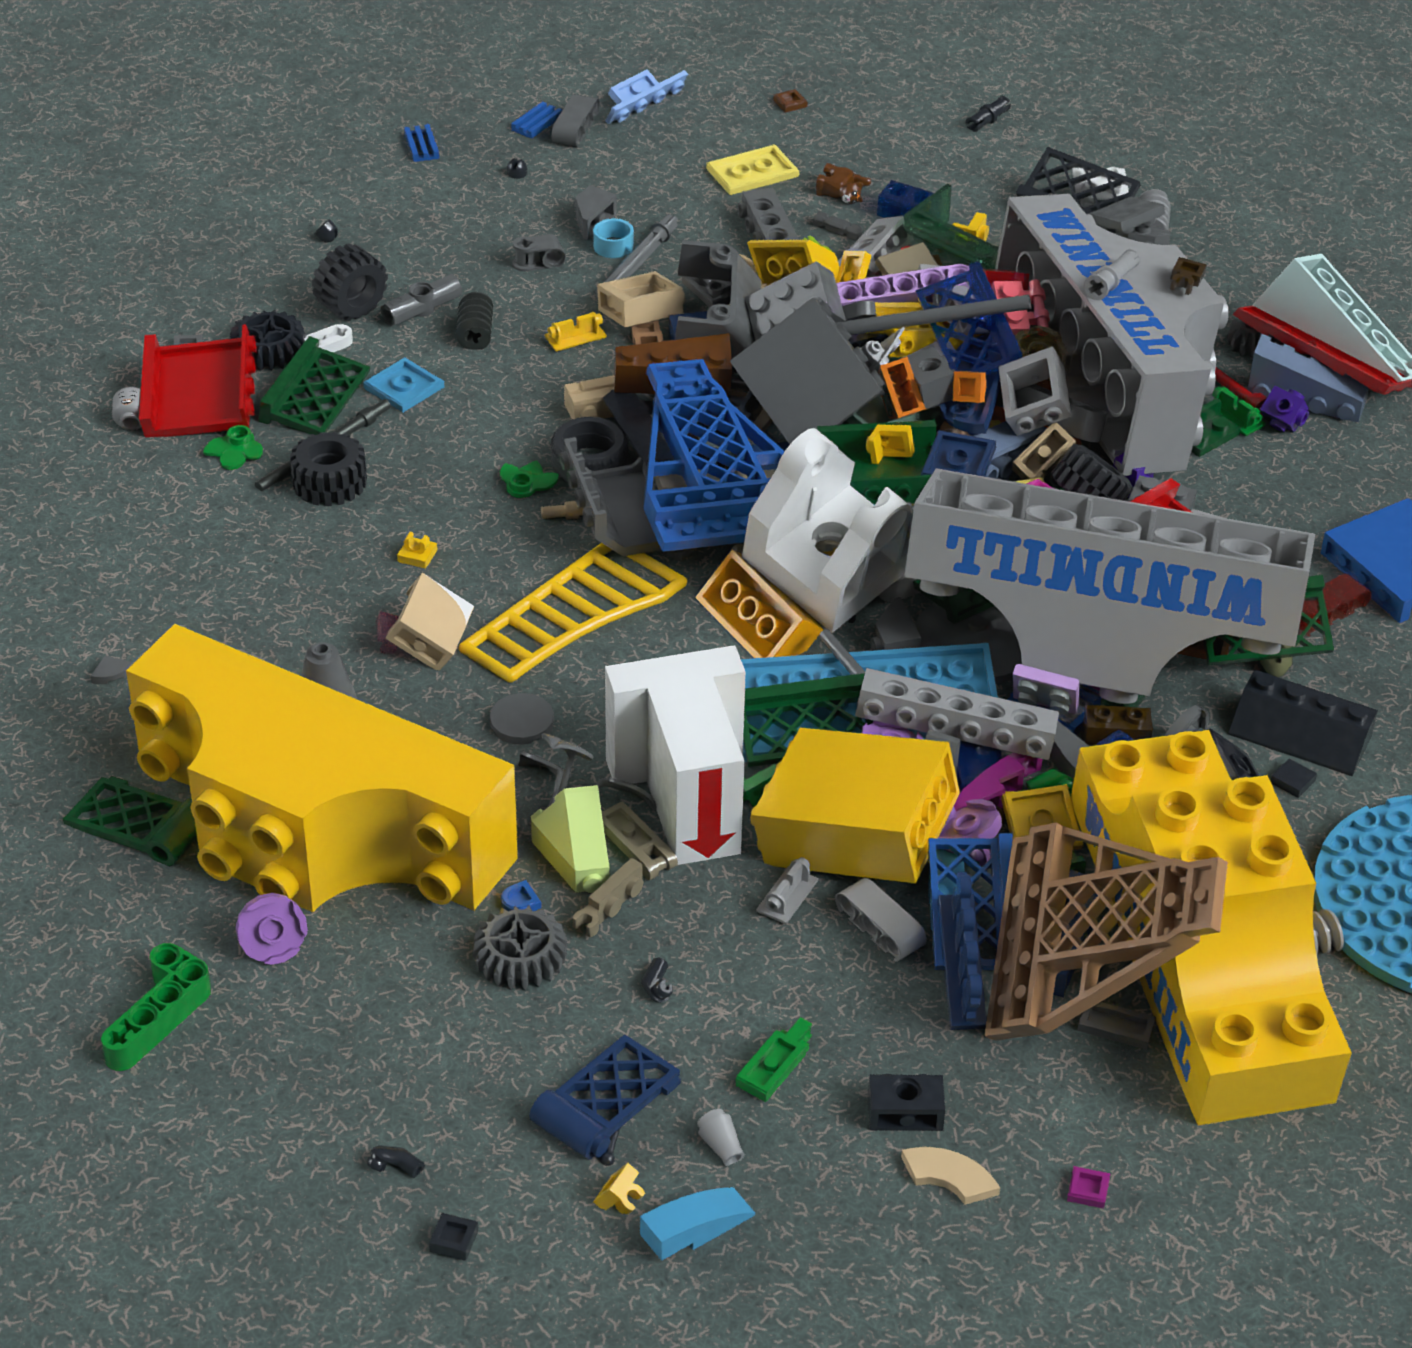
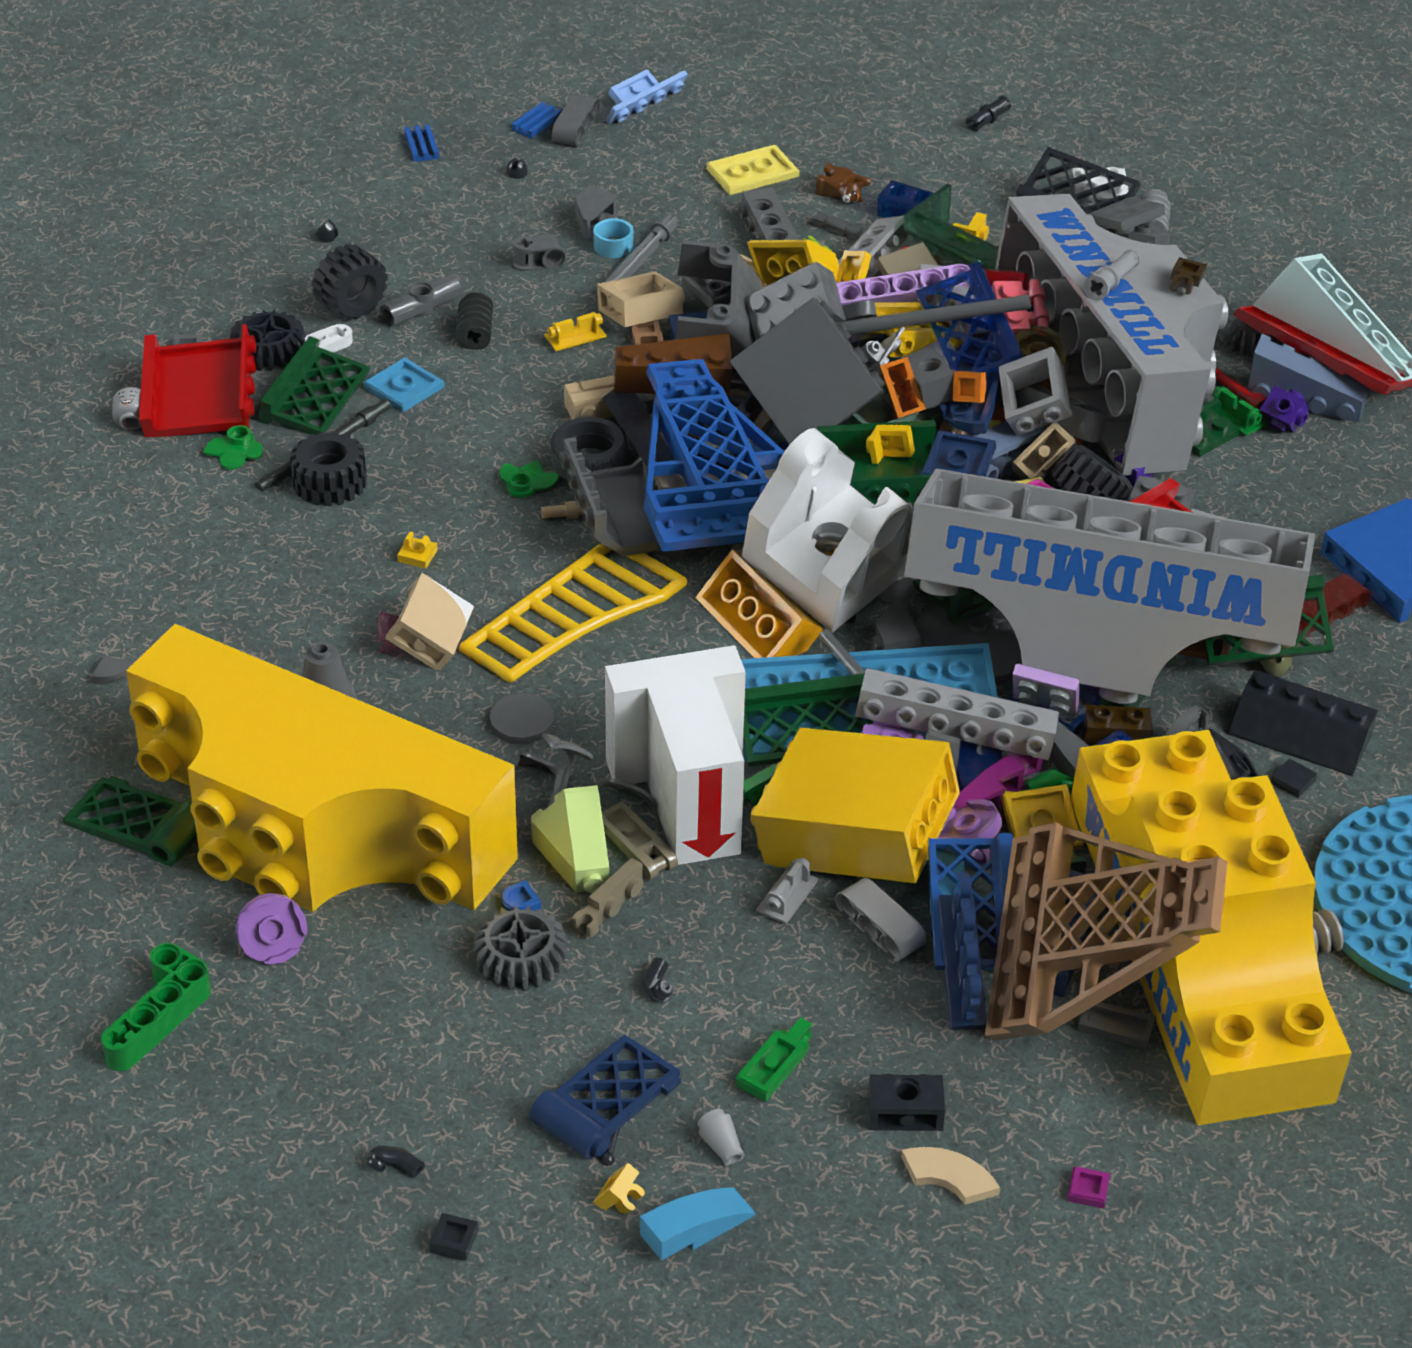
reddish brown tile [773,89,808,113] -> none

